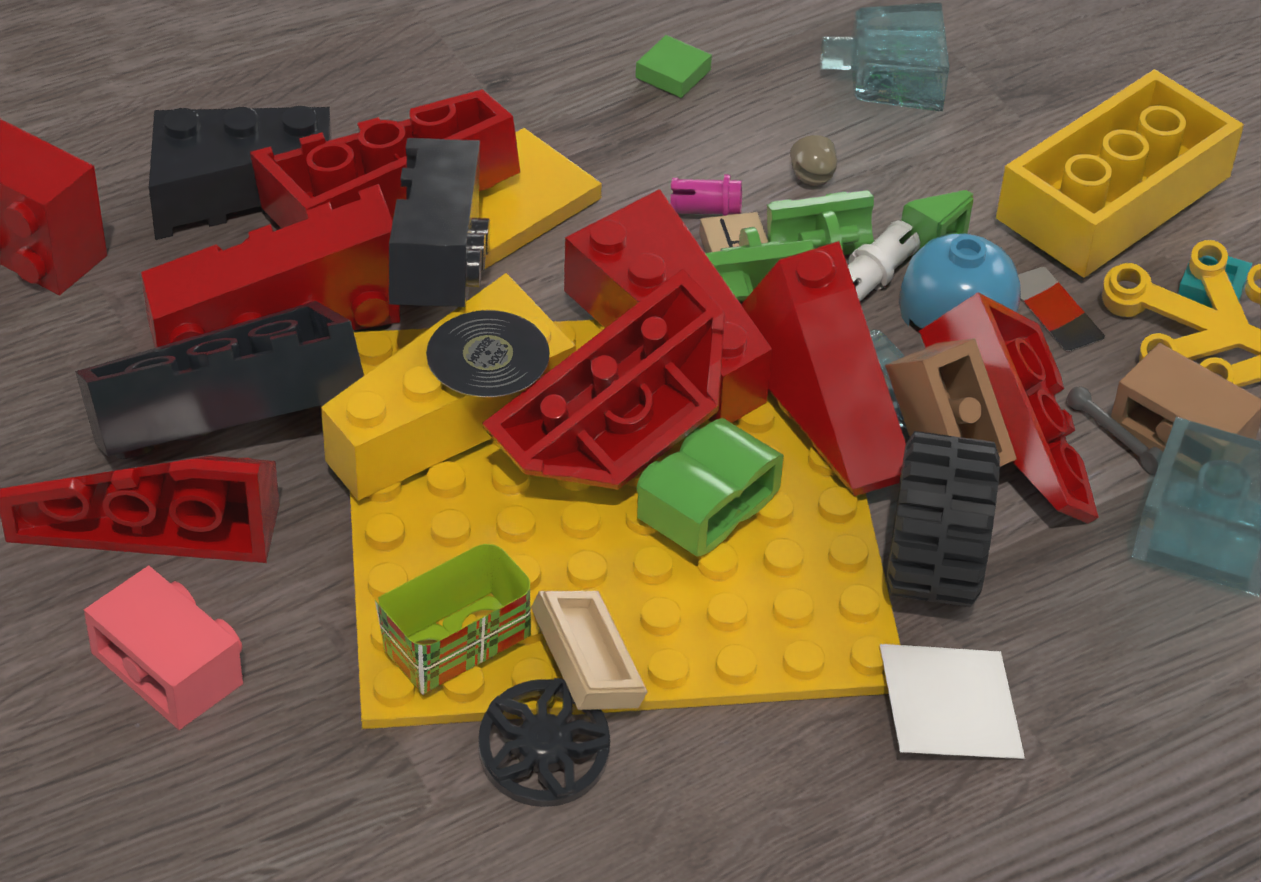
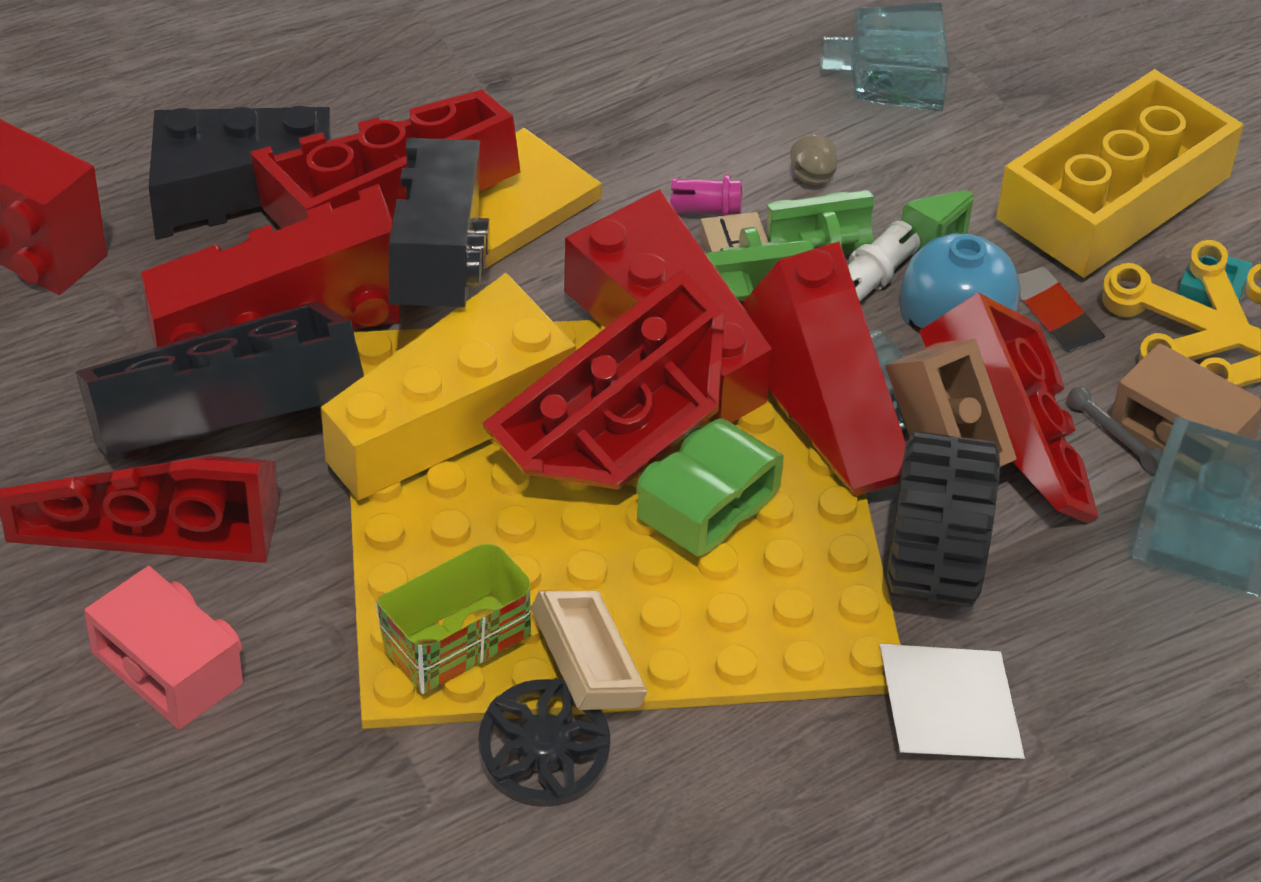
black sticker [426,310,550,397] -> none
bright green tile [635,35,712,98] -> none

